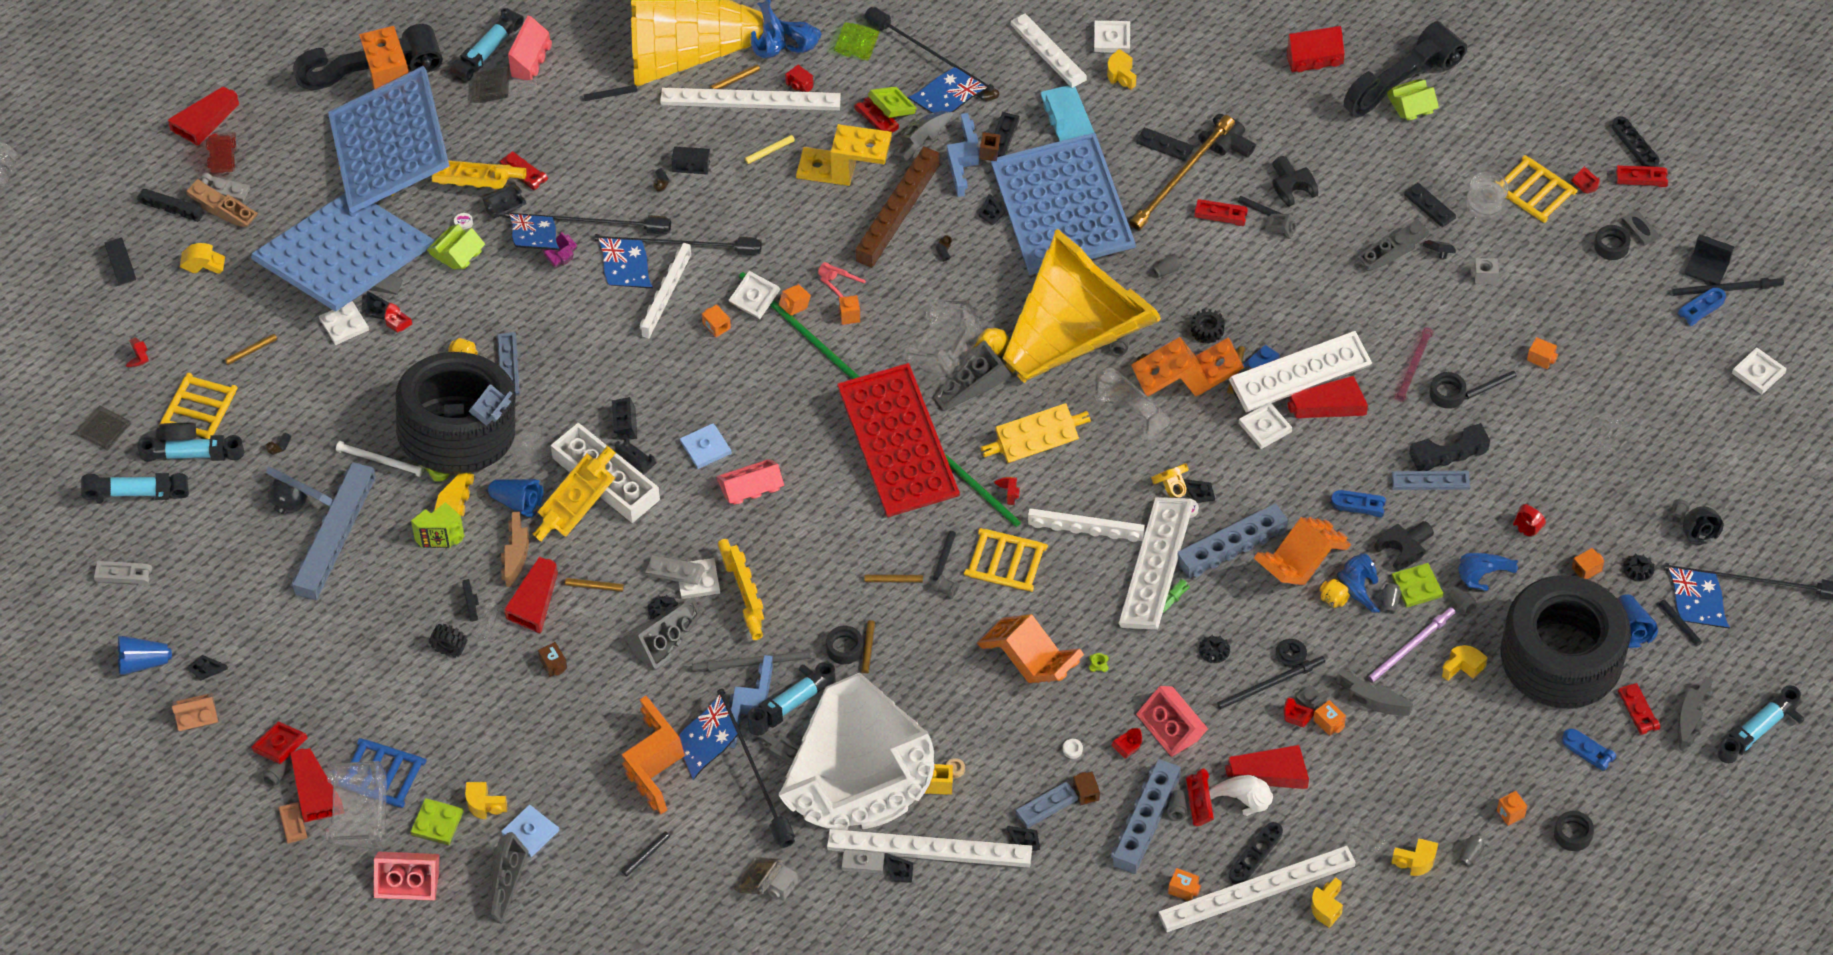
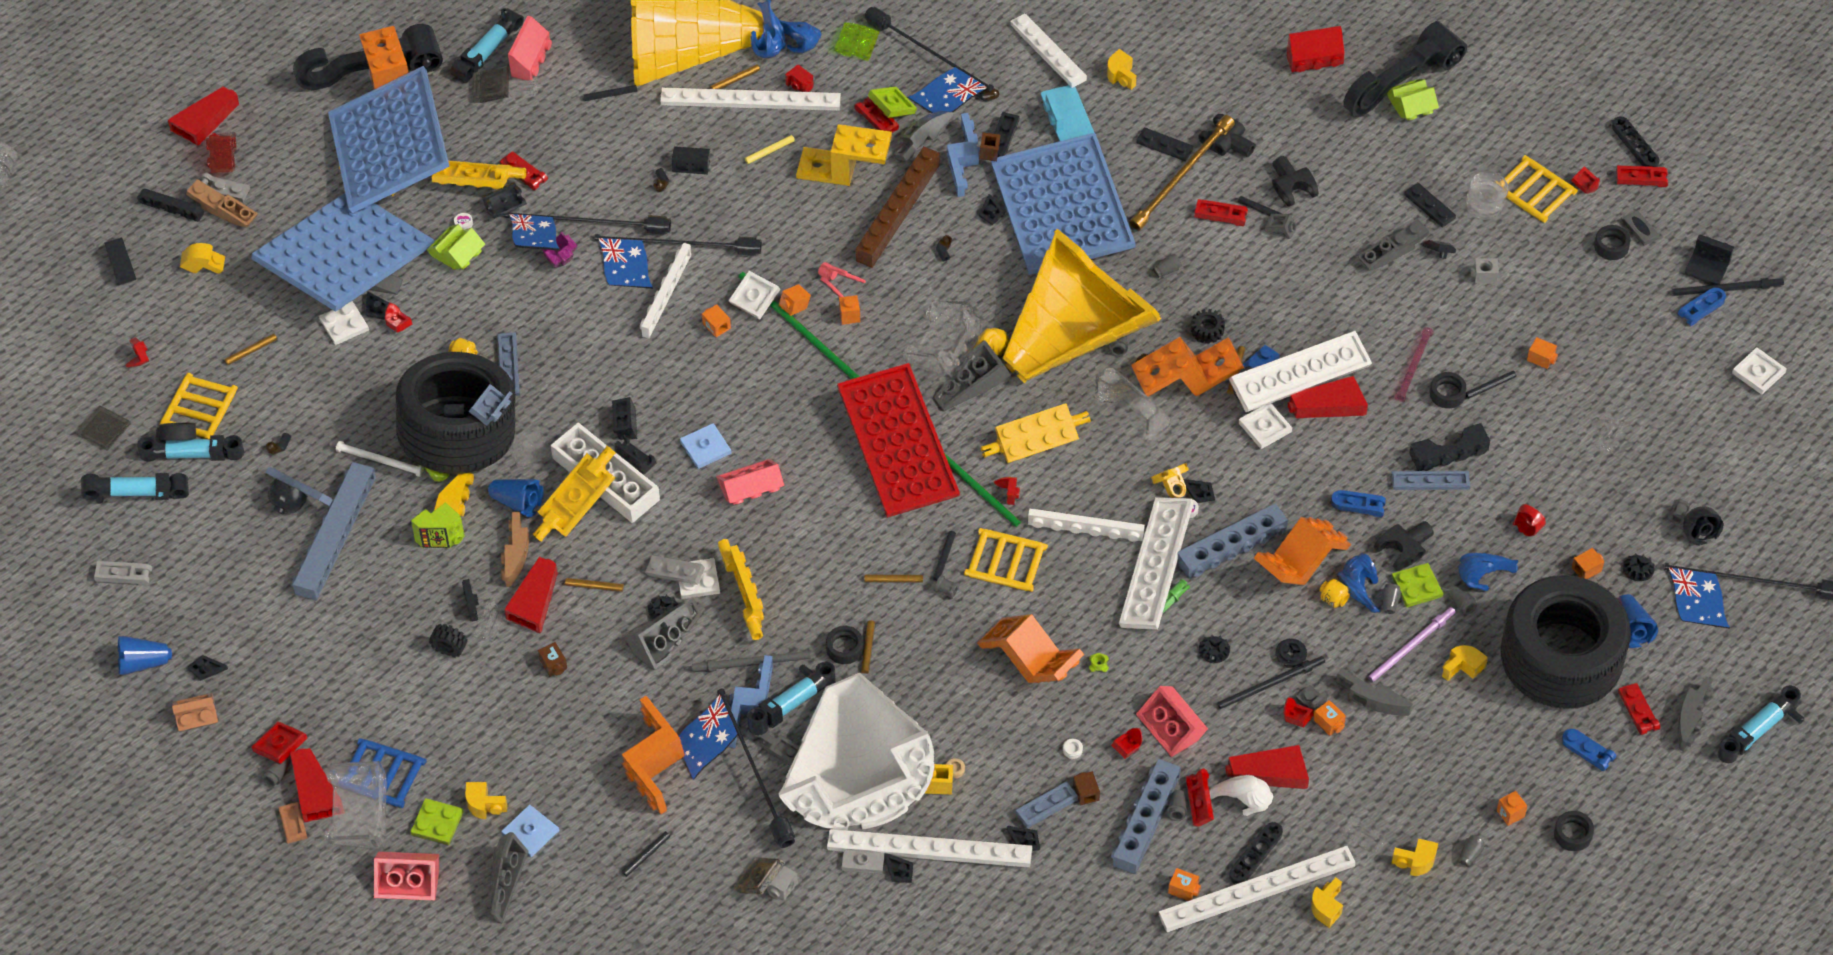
white plate [1094,21,1130,53] -> none
black bar [1659,599,1702,647] -> none

